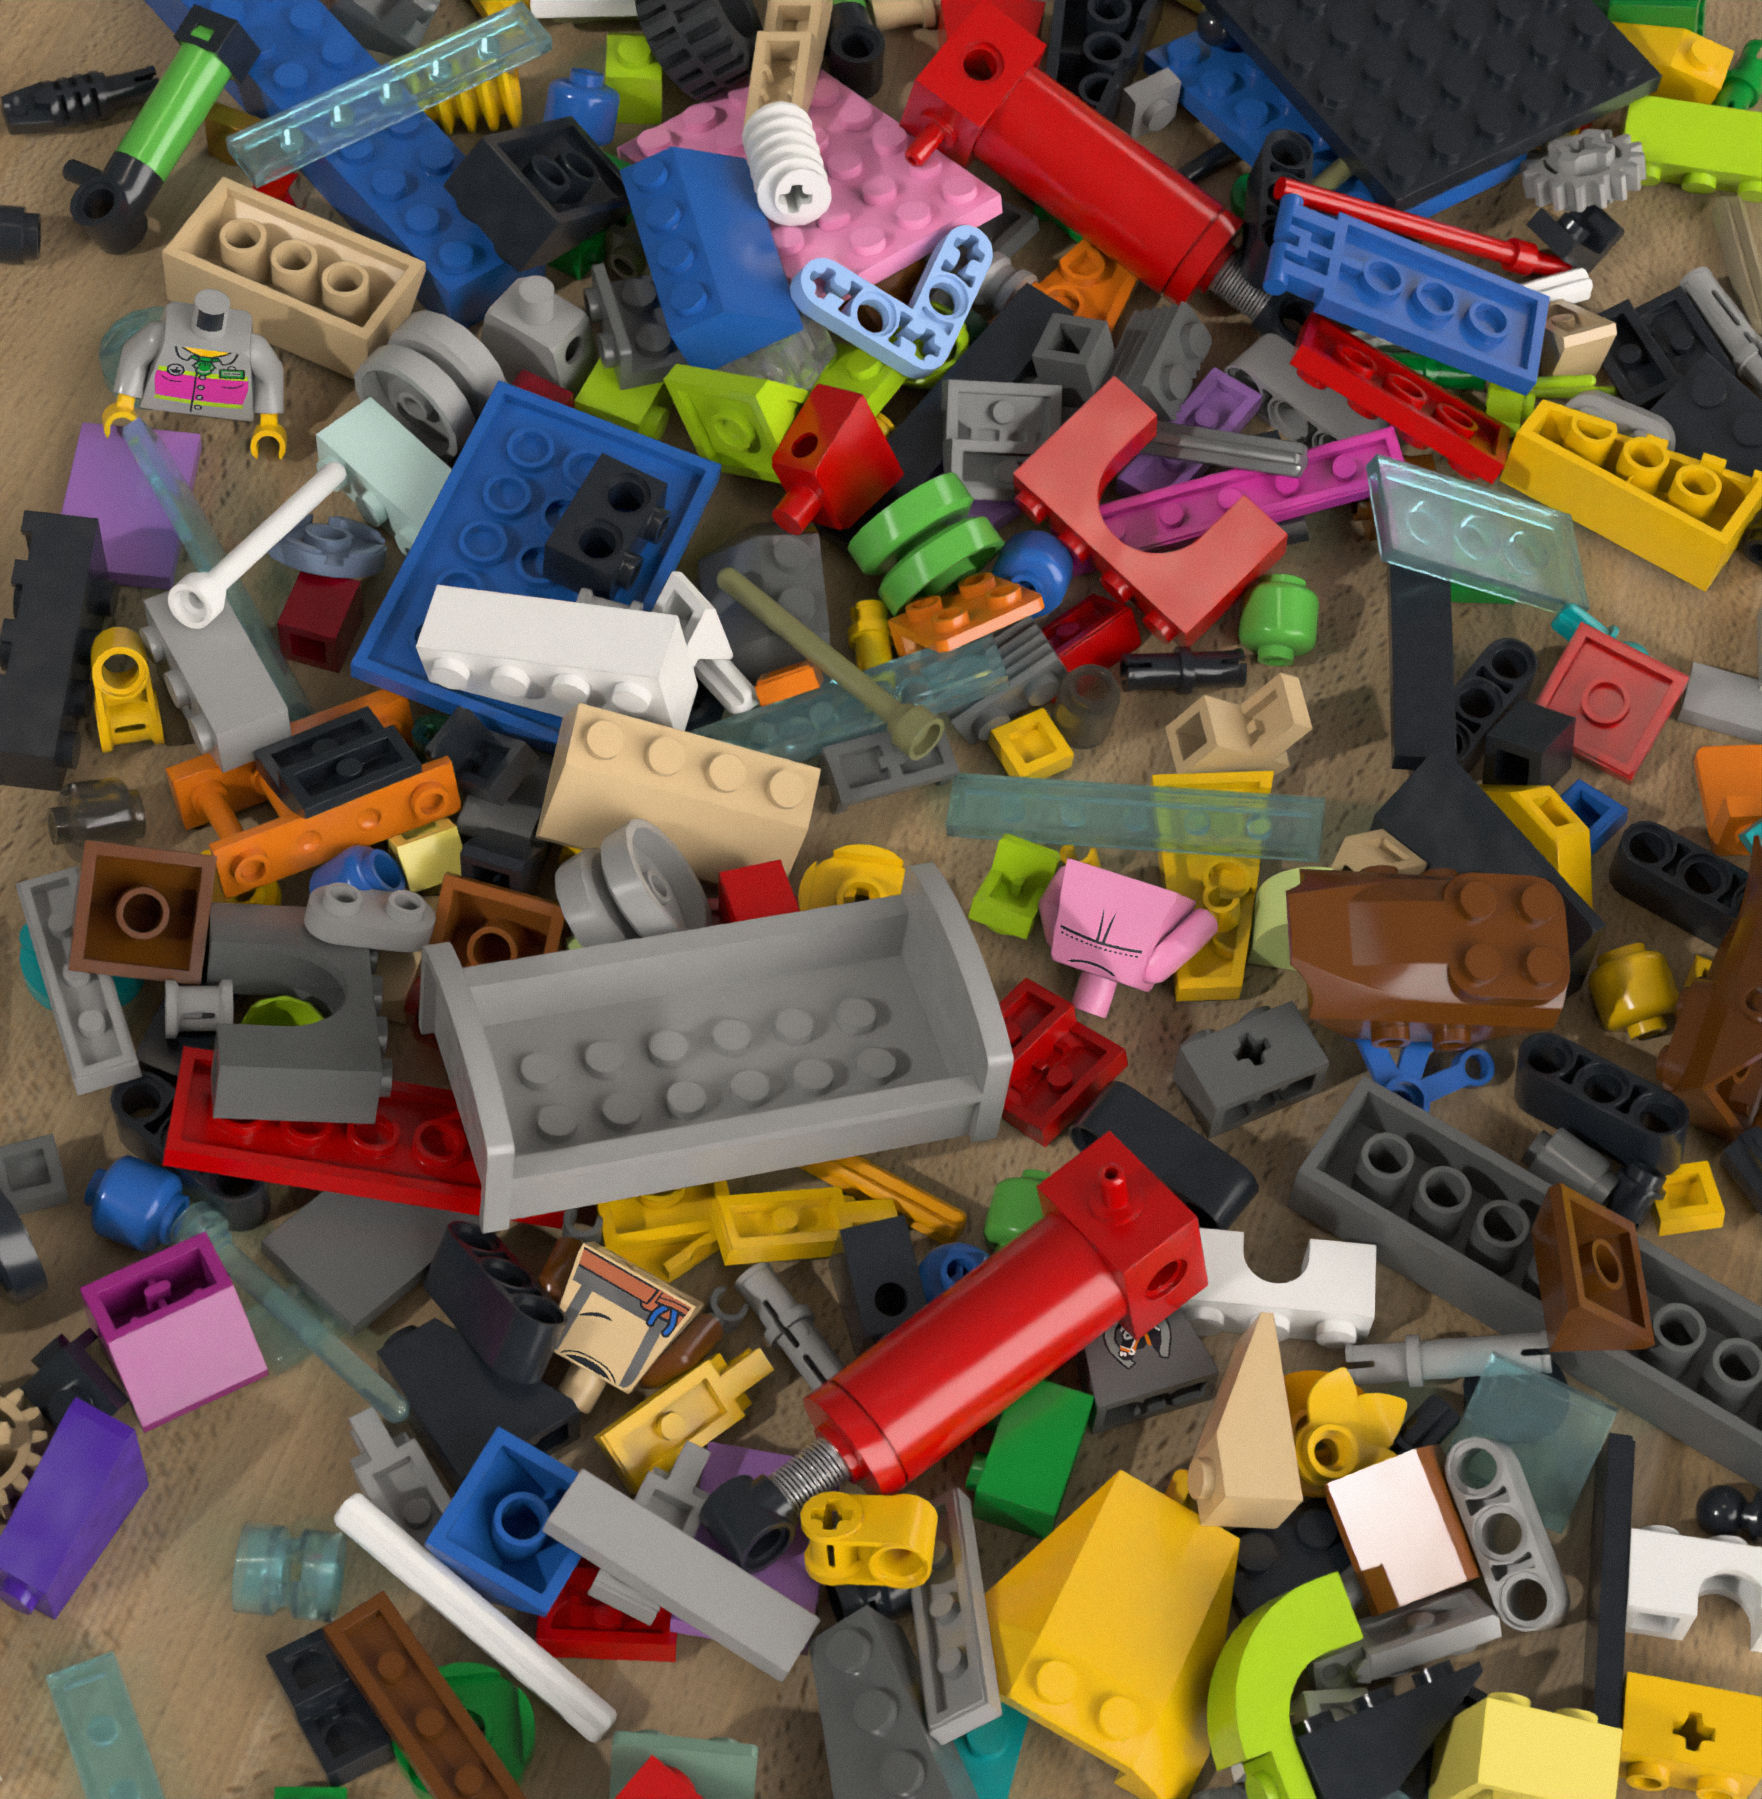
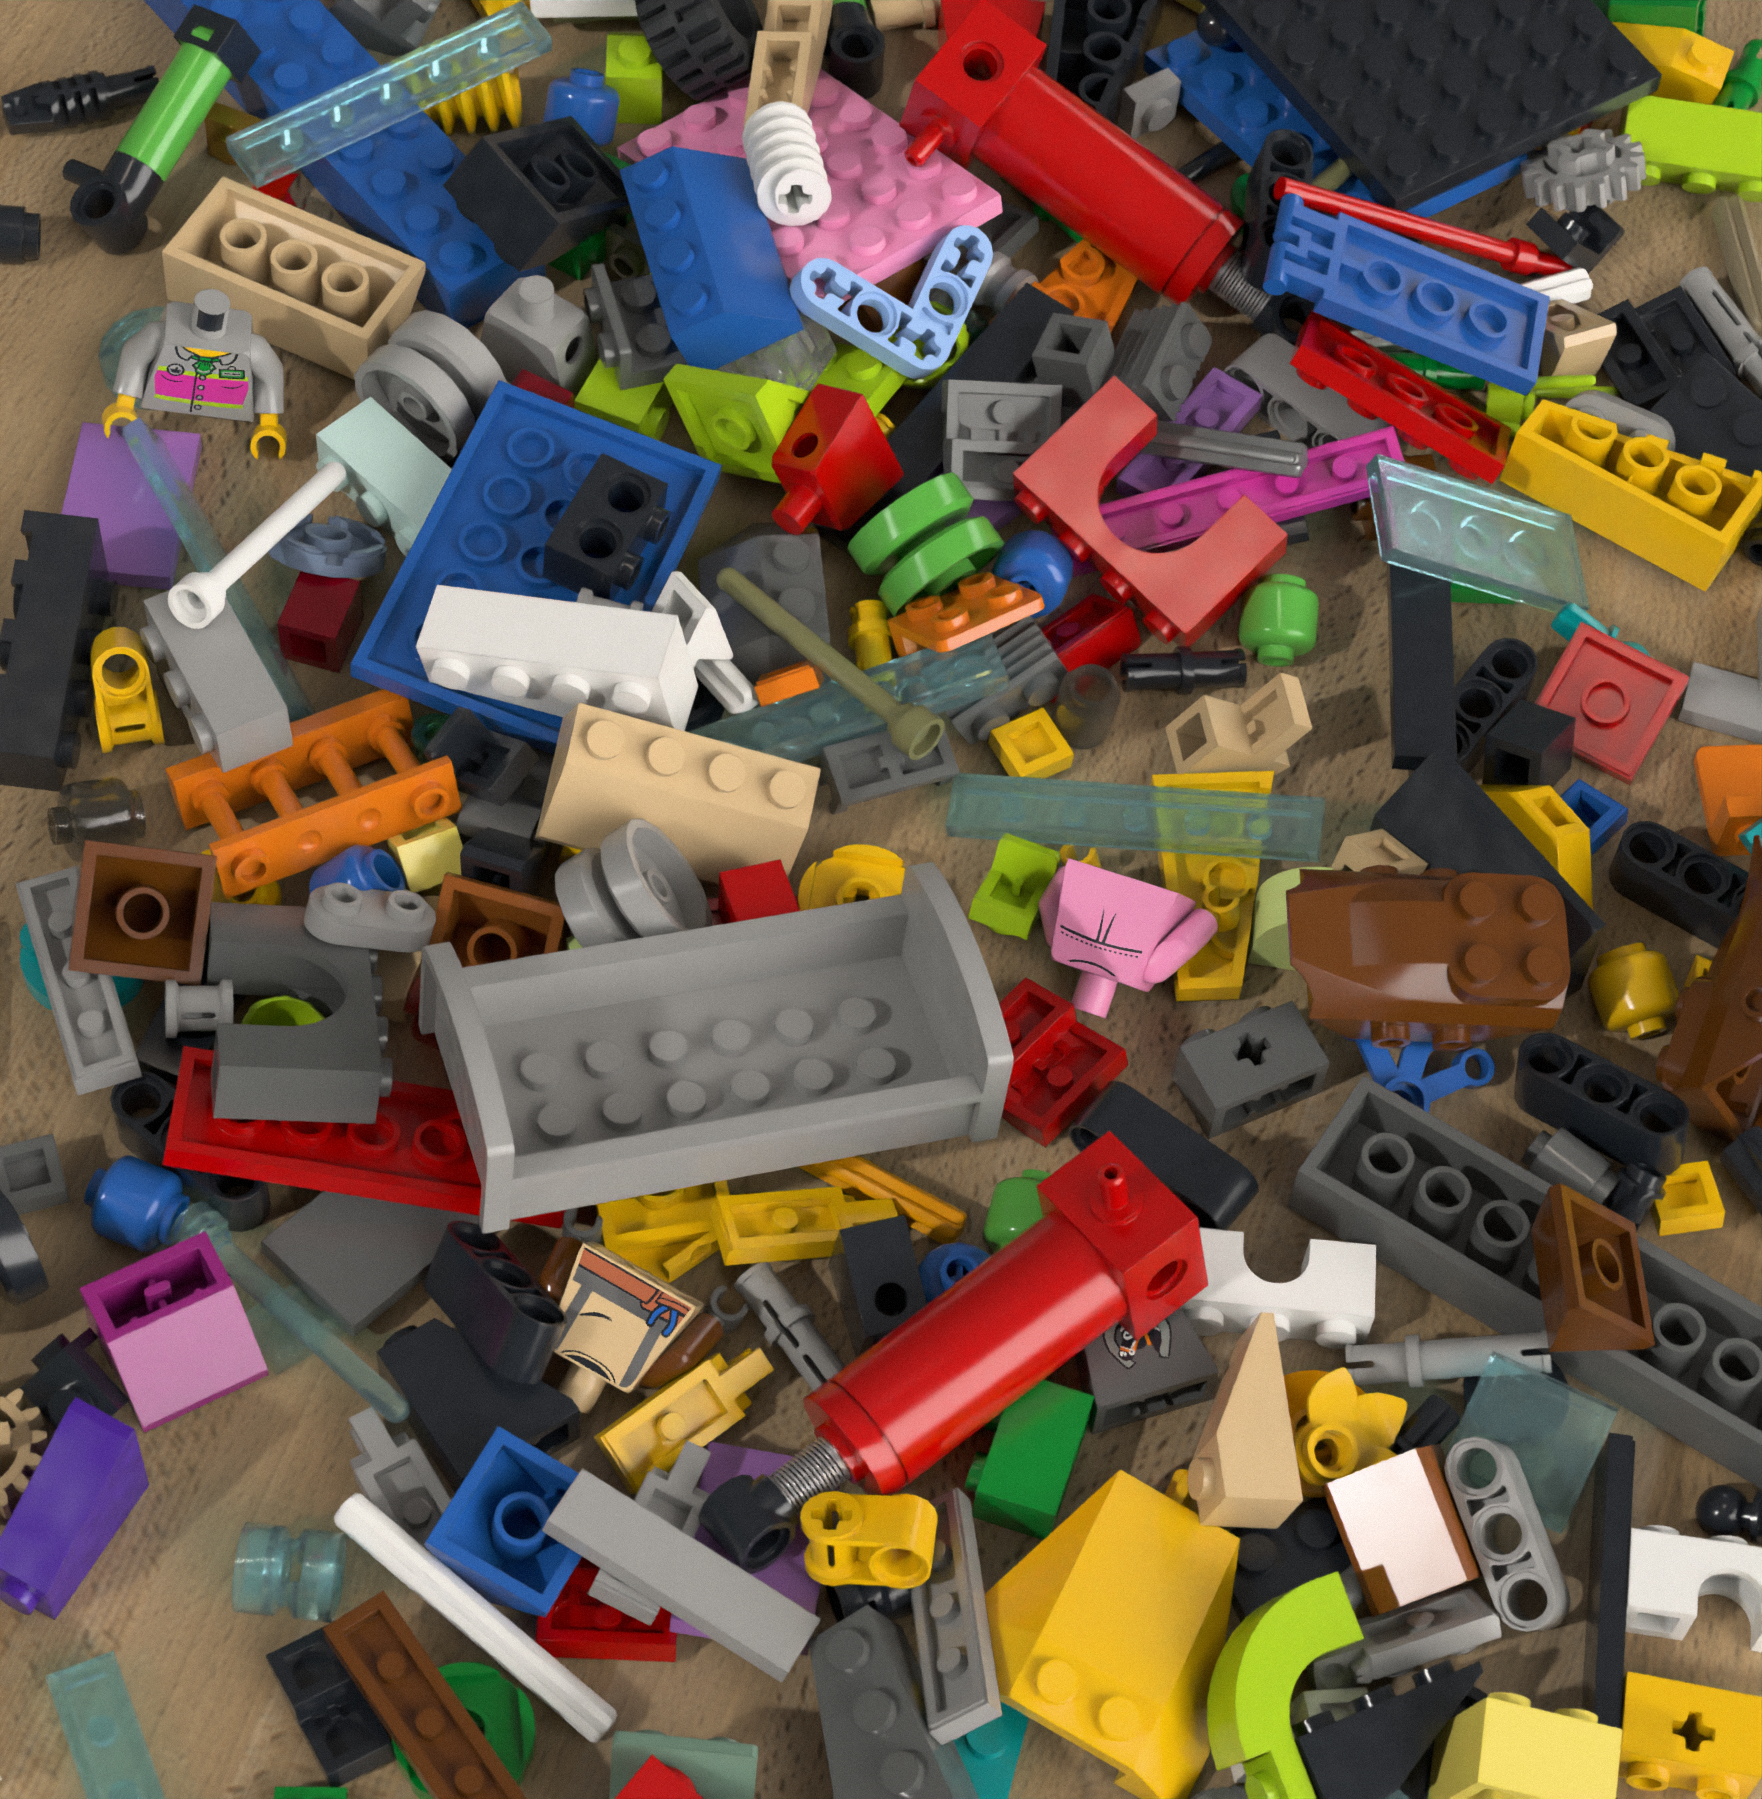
black slope [253,706,422,819] -> none

